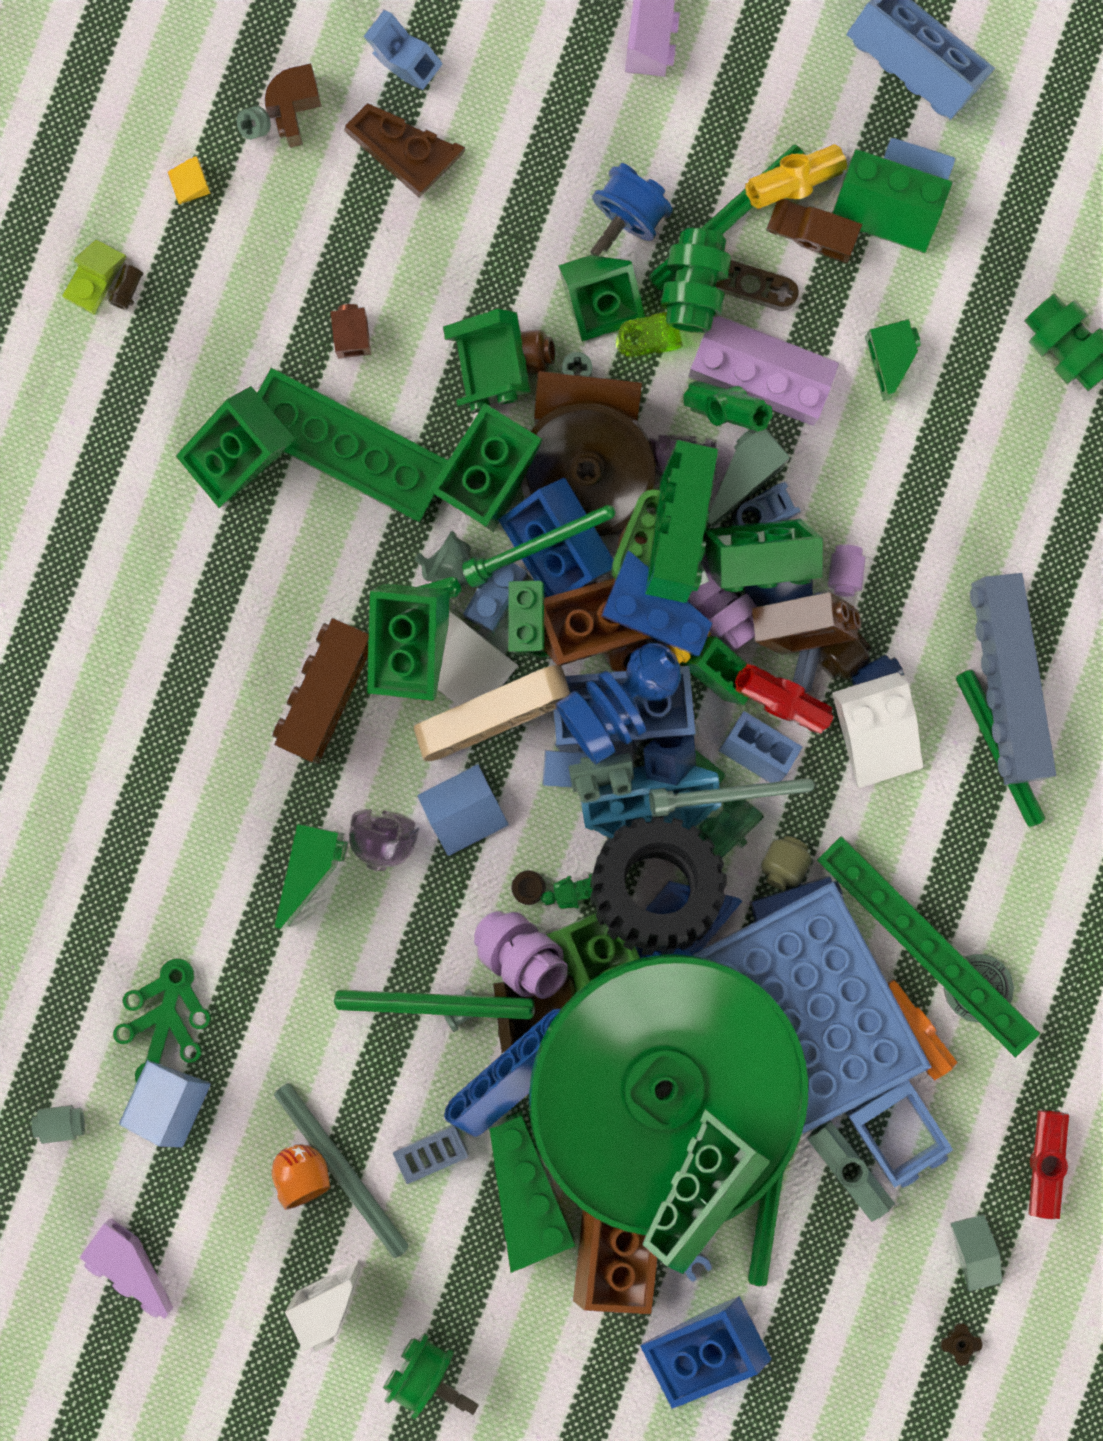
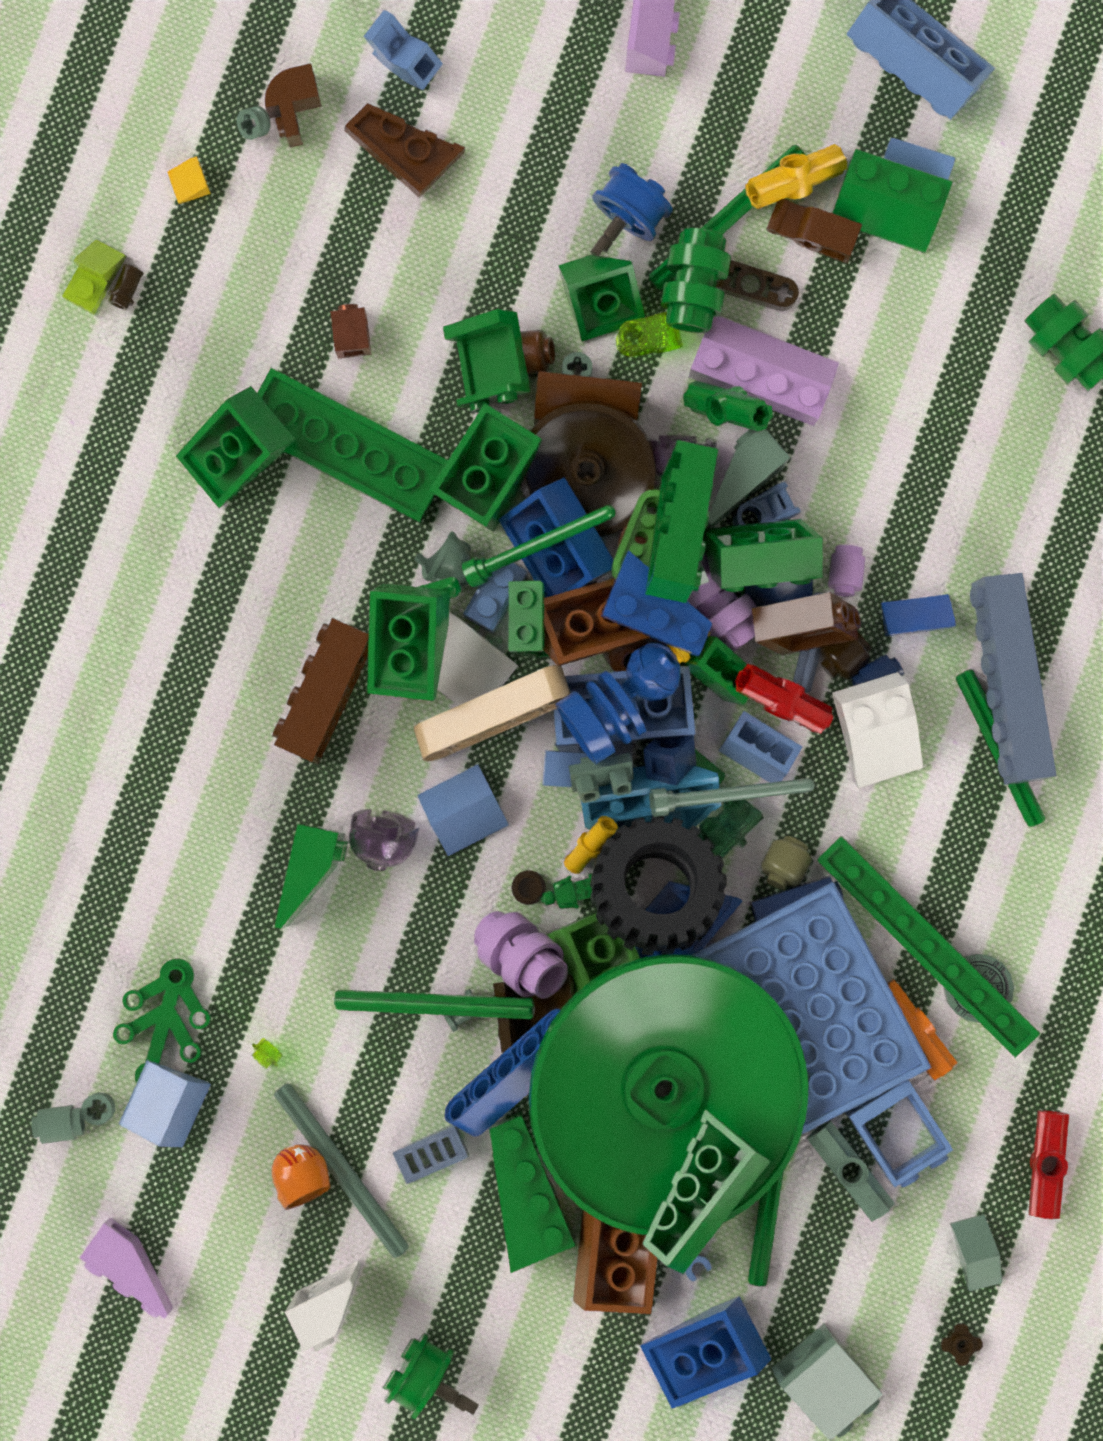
green slope [865,319,921,401] -> none
none -> sand green bush [81,1092,115,1125]
none -> clear neon green plate [251,1038,283,1069]
none -> yellow pin [564,816,618,874]
none -> slope [772,1323,883,1440]
none -> blue slope [881,594,956,637]

